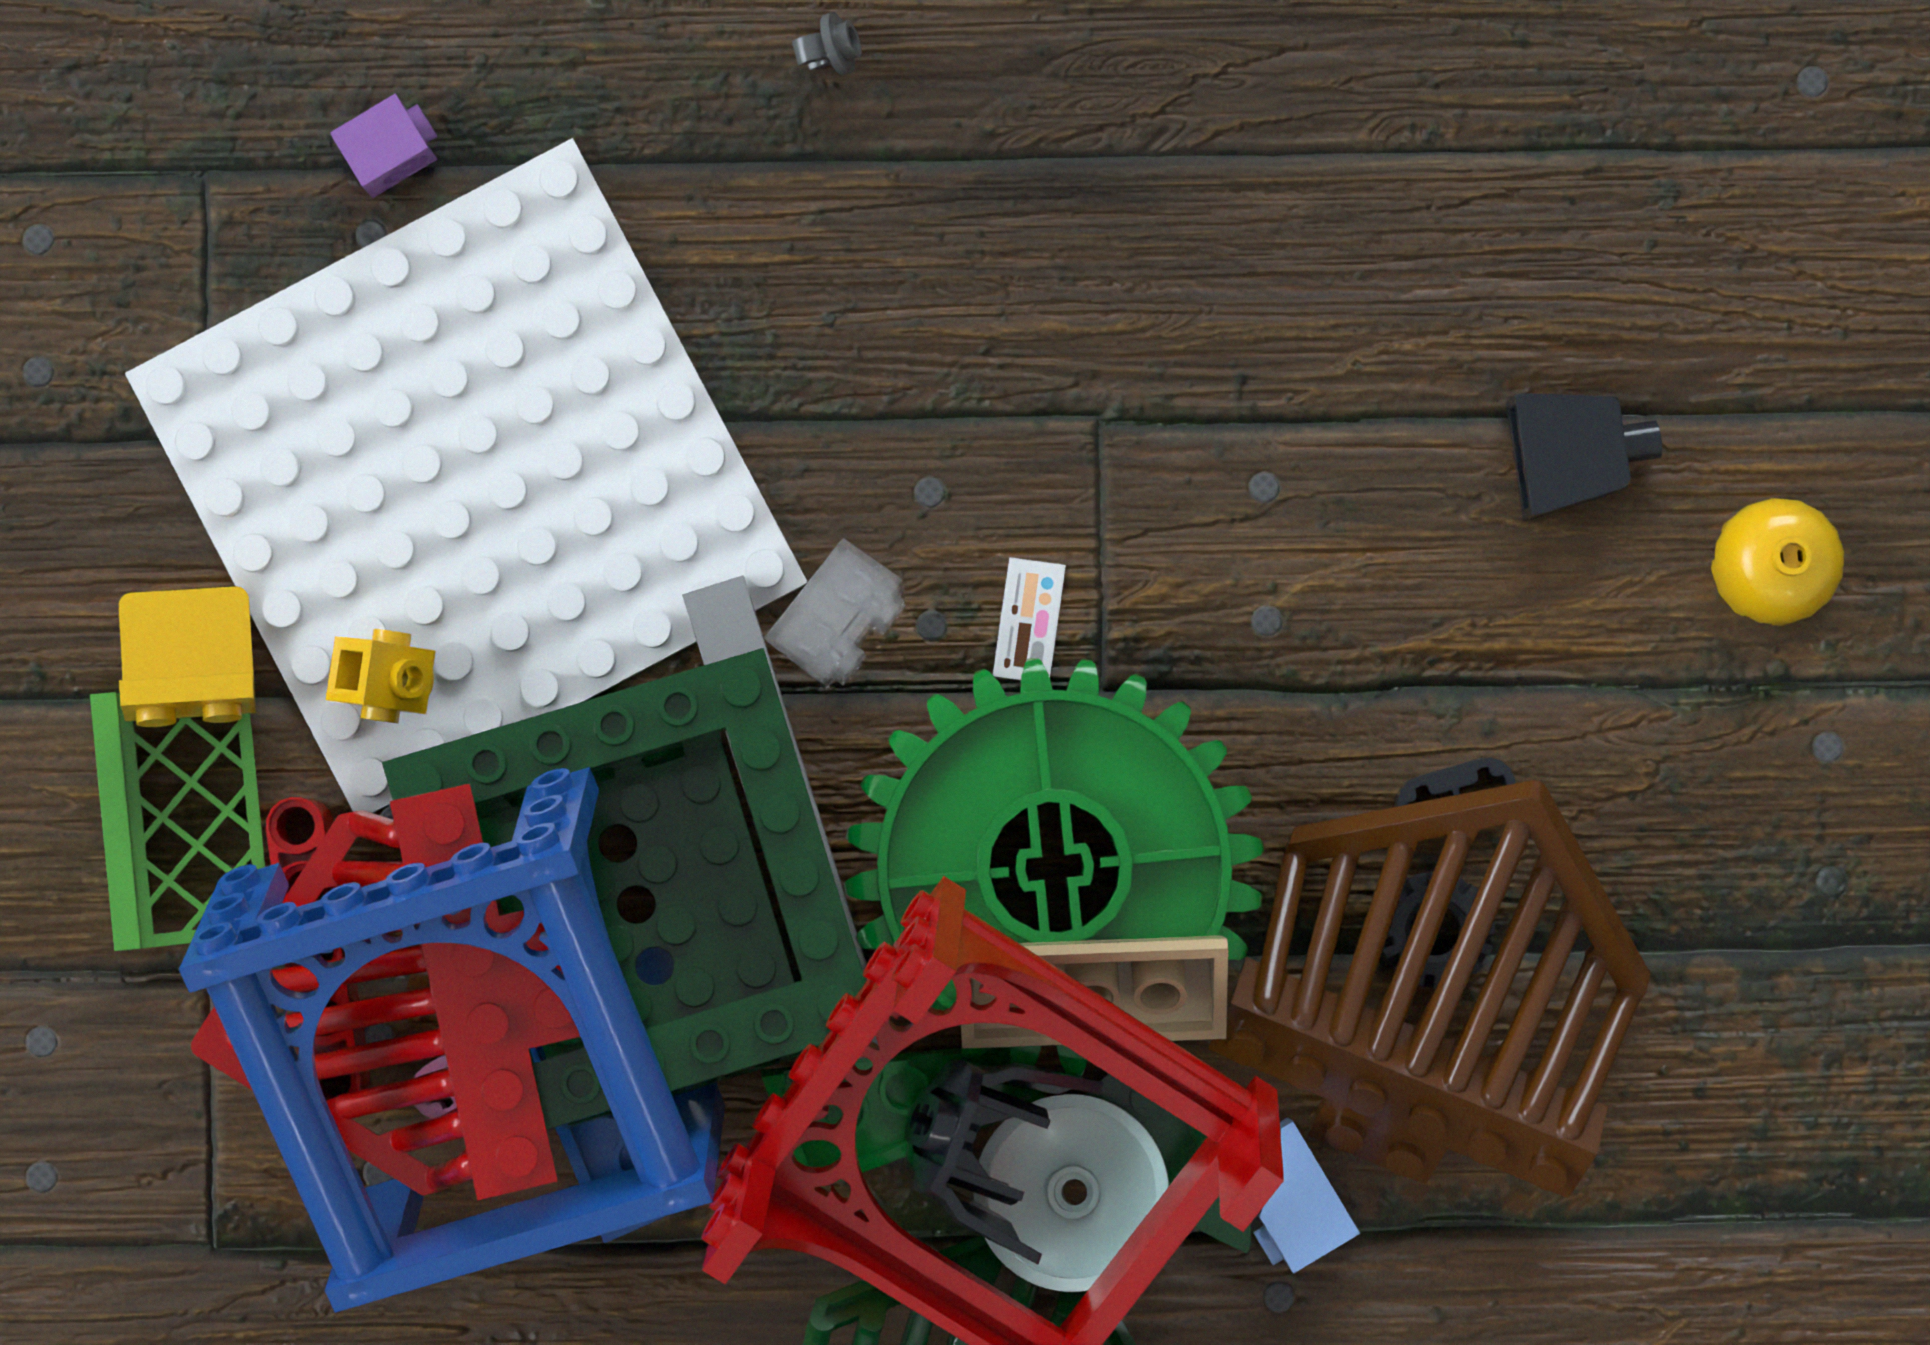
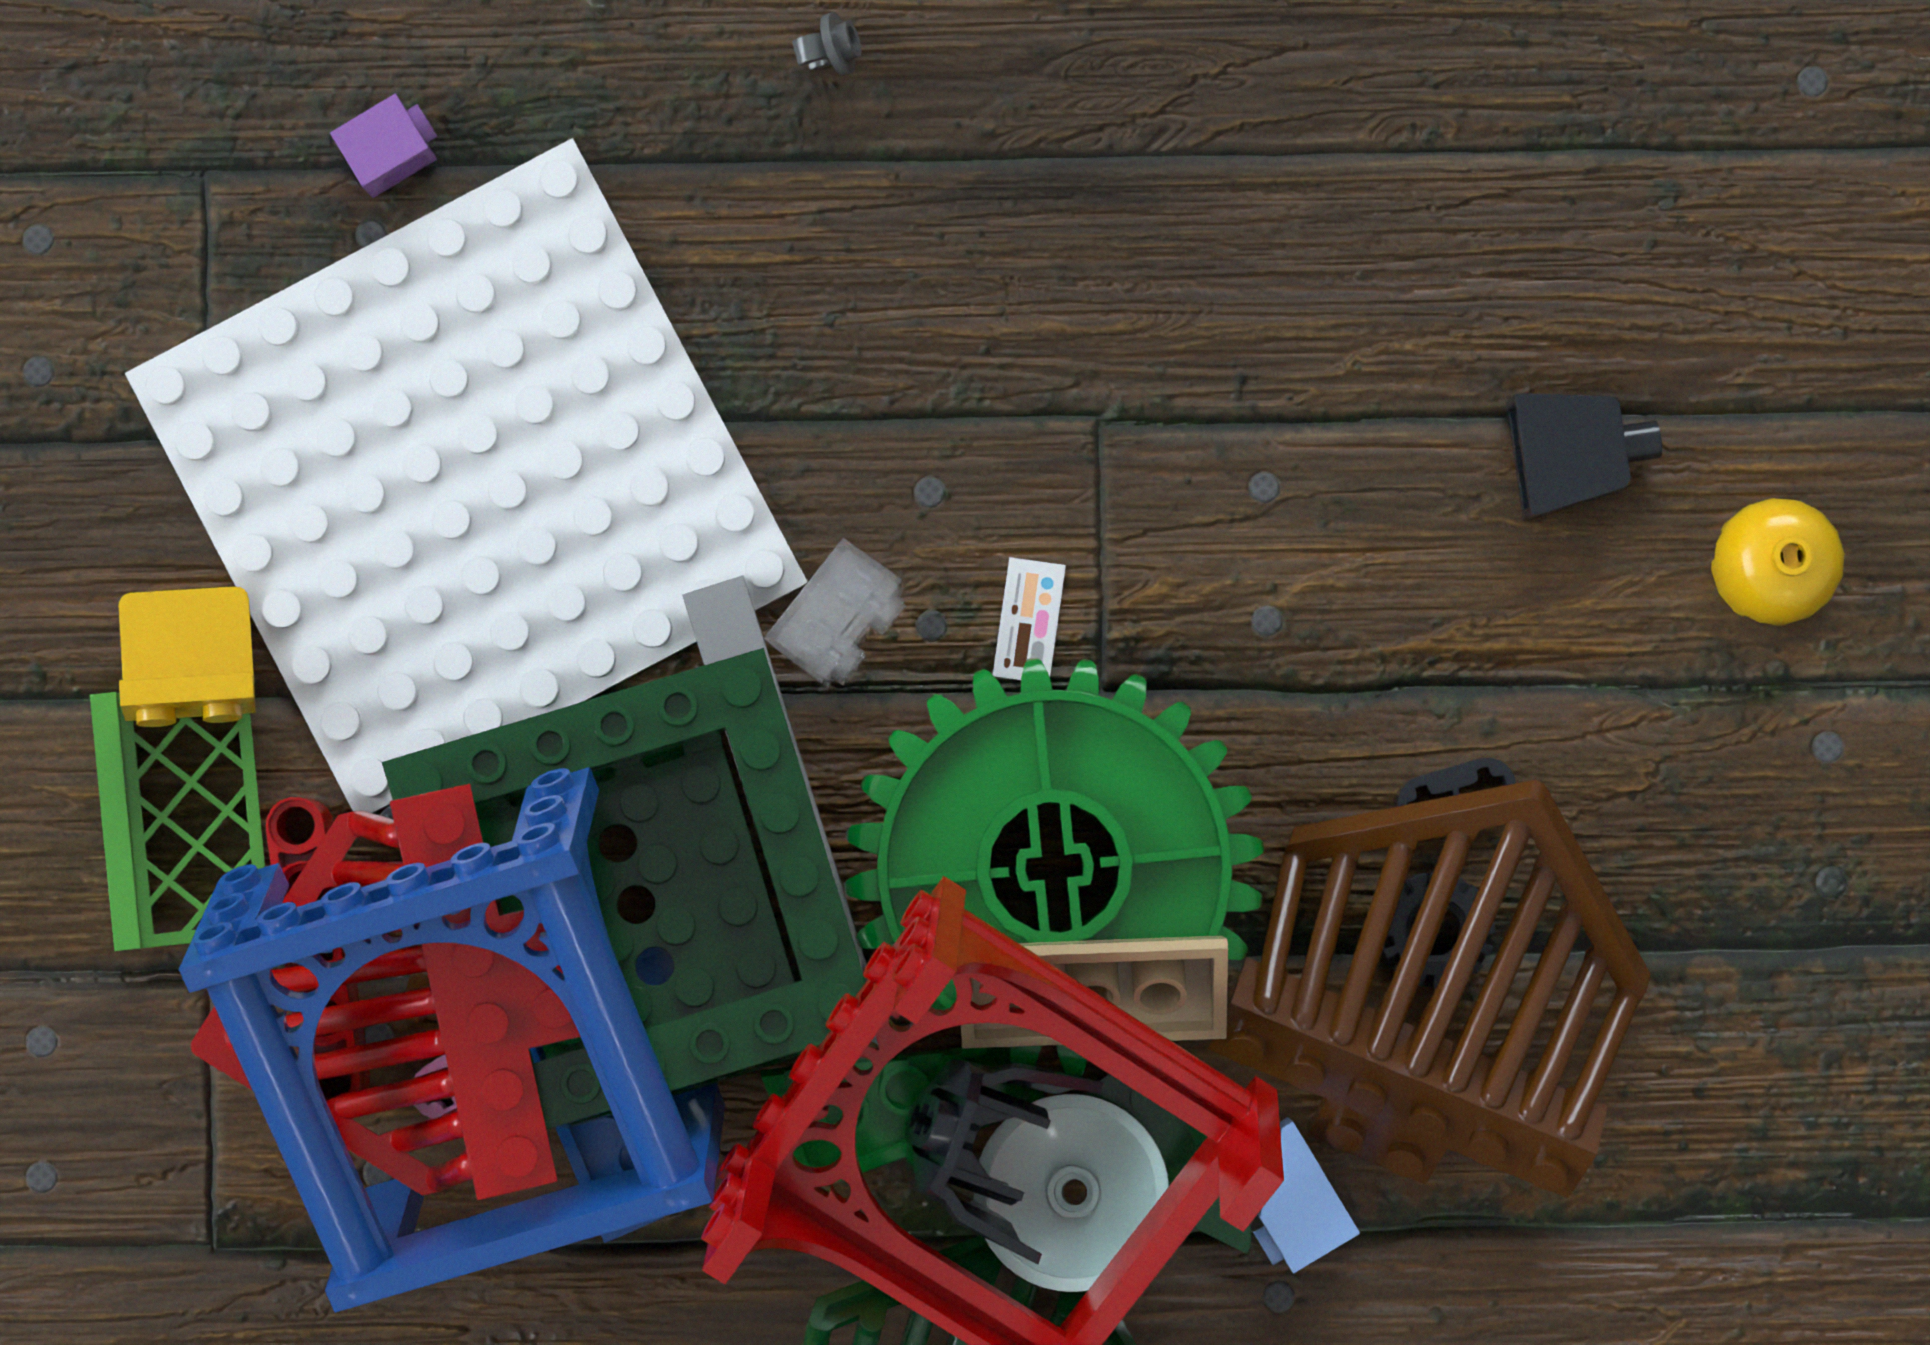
yellow brick [325,629,436,724] -> none

